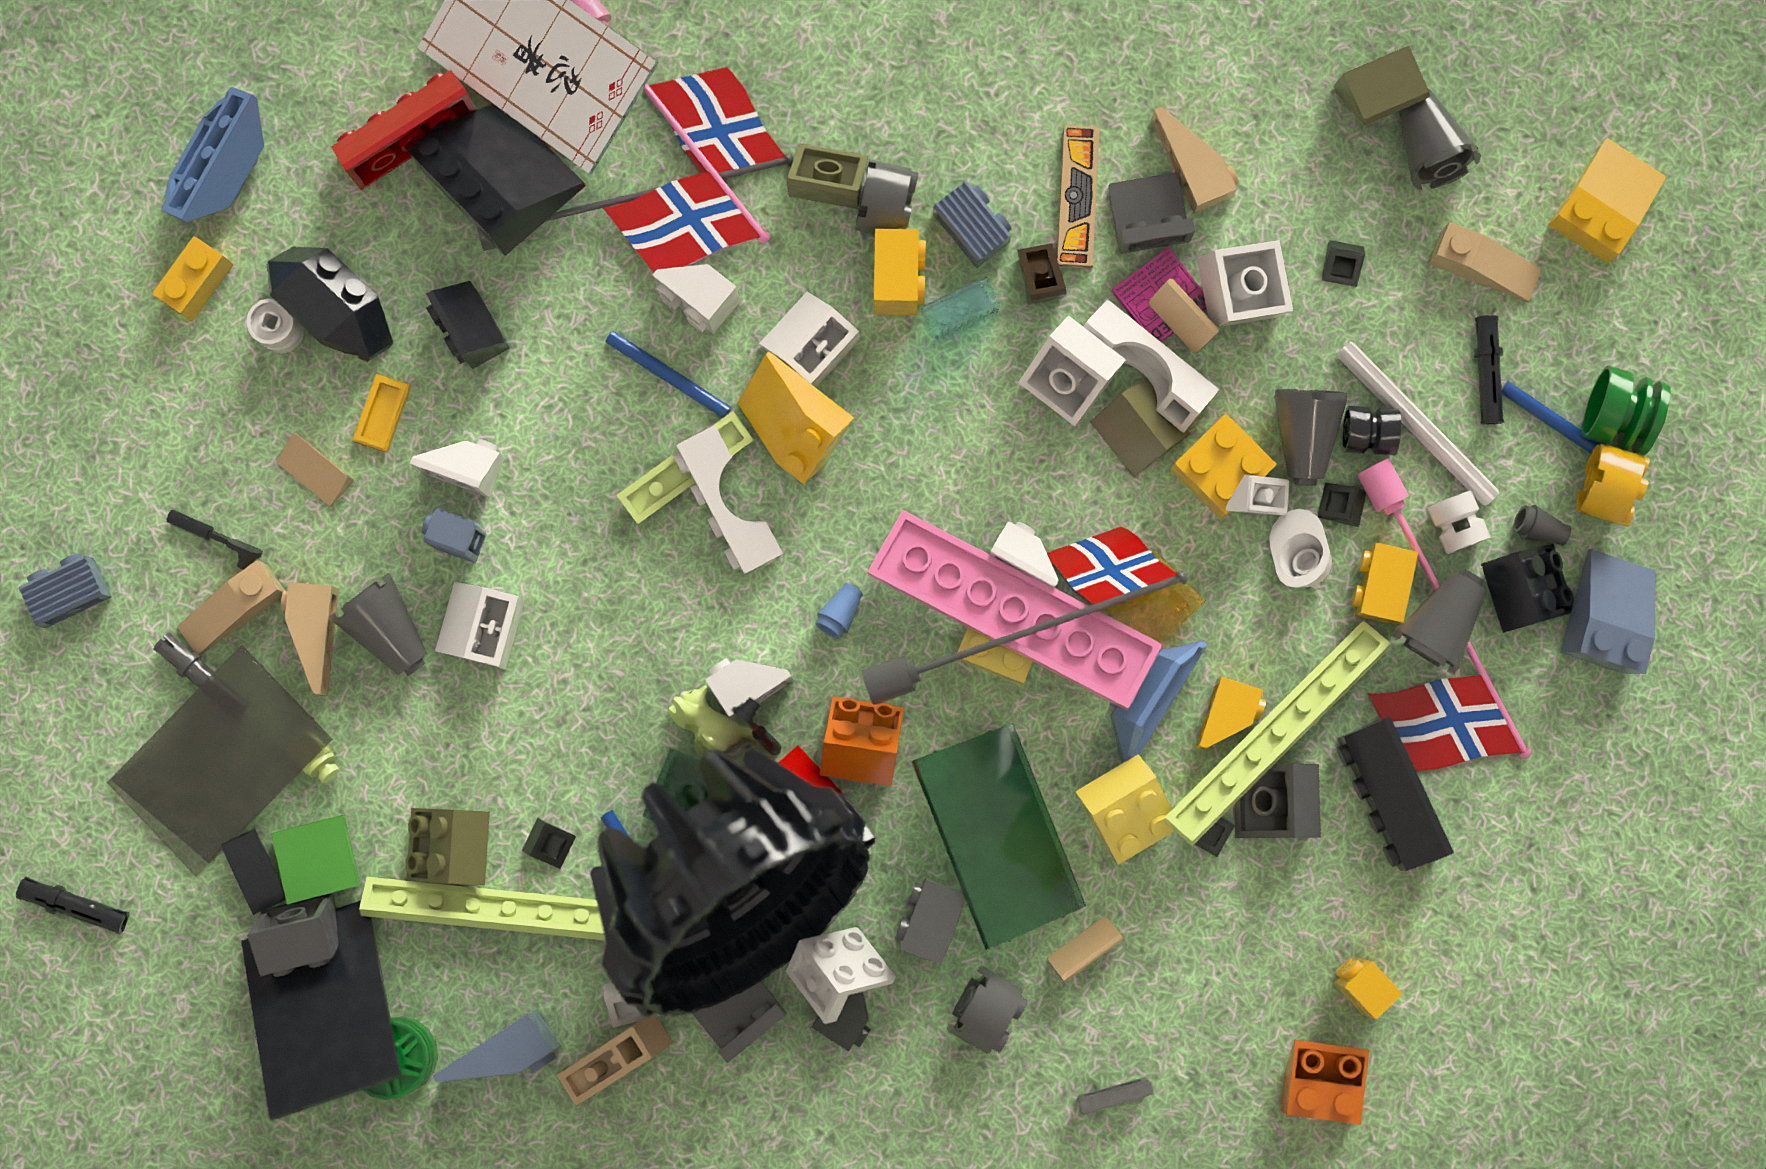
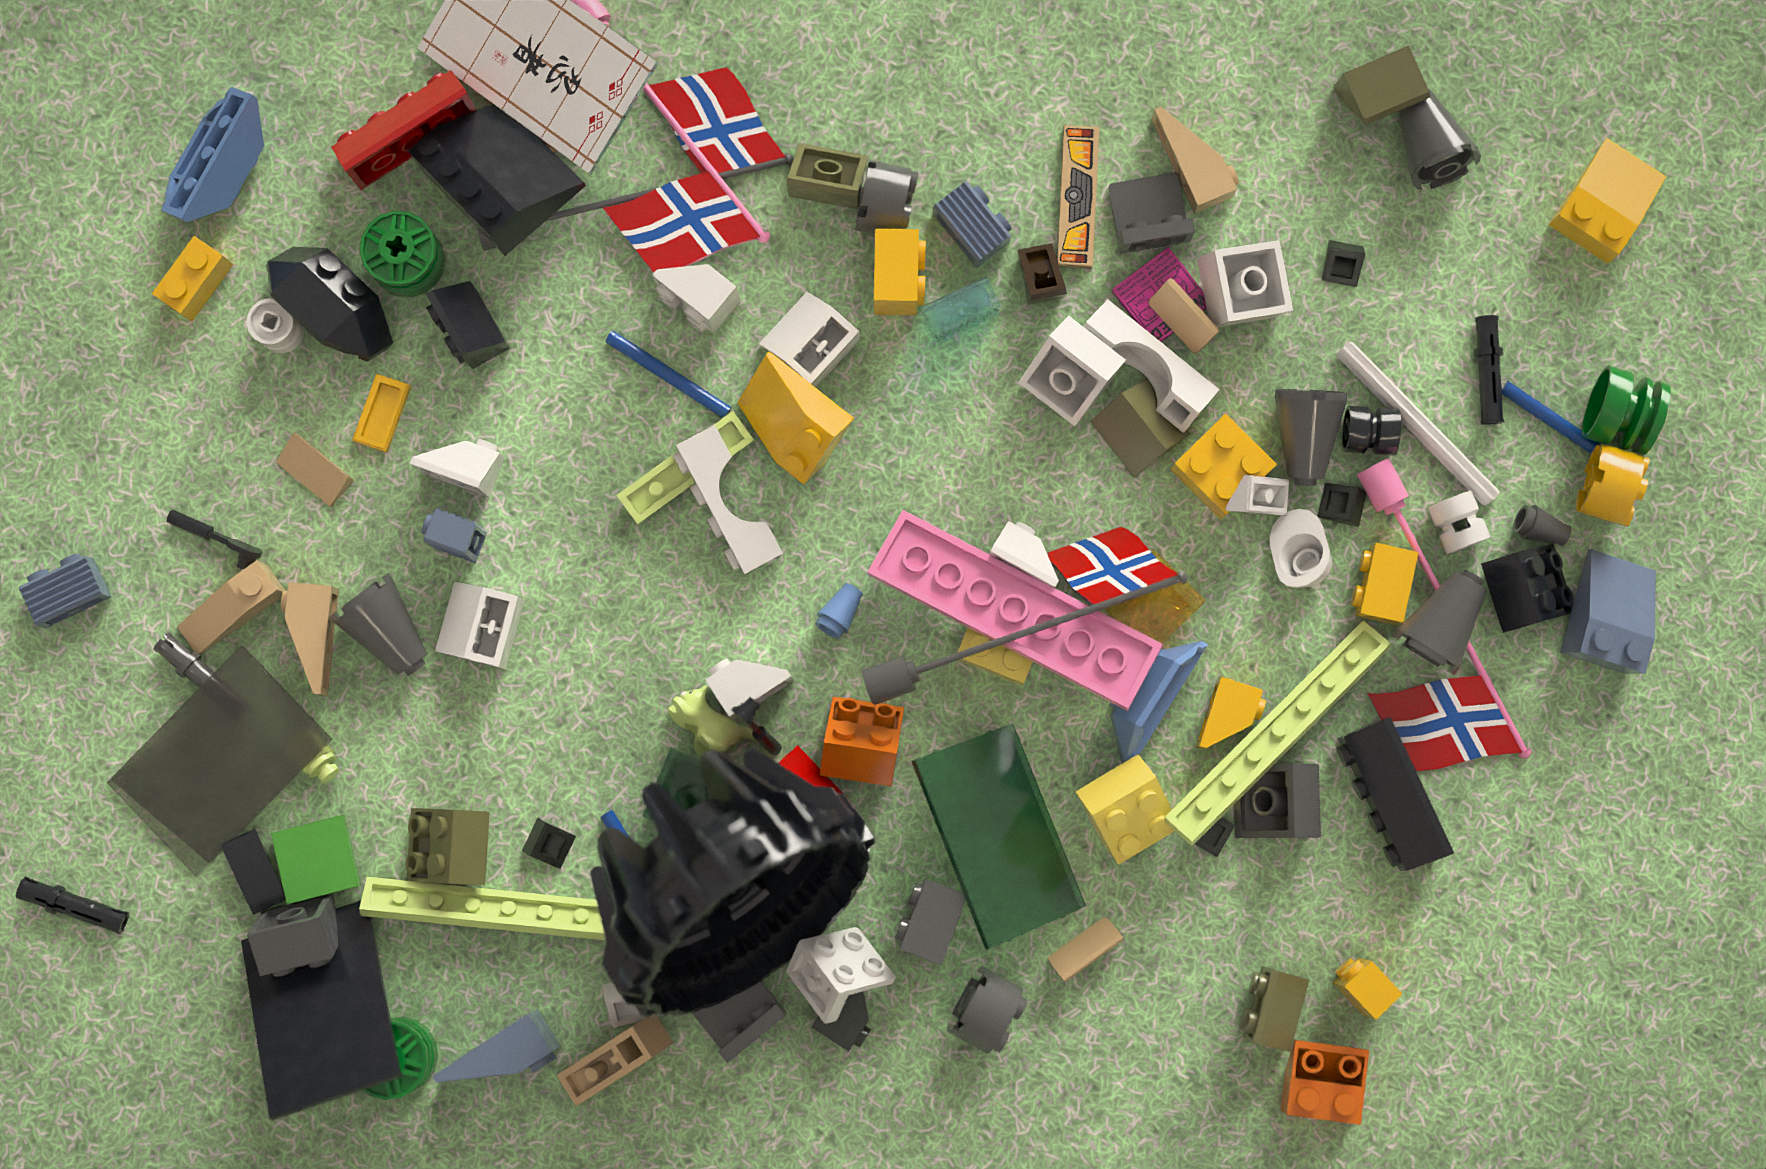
flat silver tile [1077,1077,1154,1114] -> none
tan slope [1428,222,1542,302] -> none
none -> green wheel [359,211,446,297]
none -> olive slope [1239,966,1309,1052]

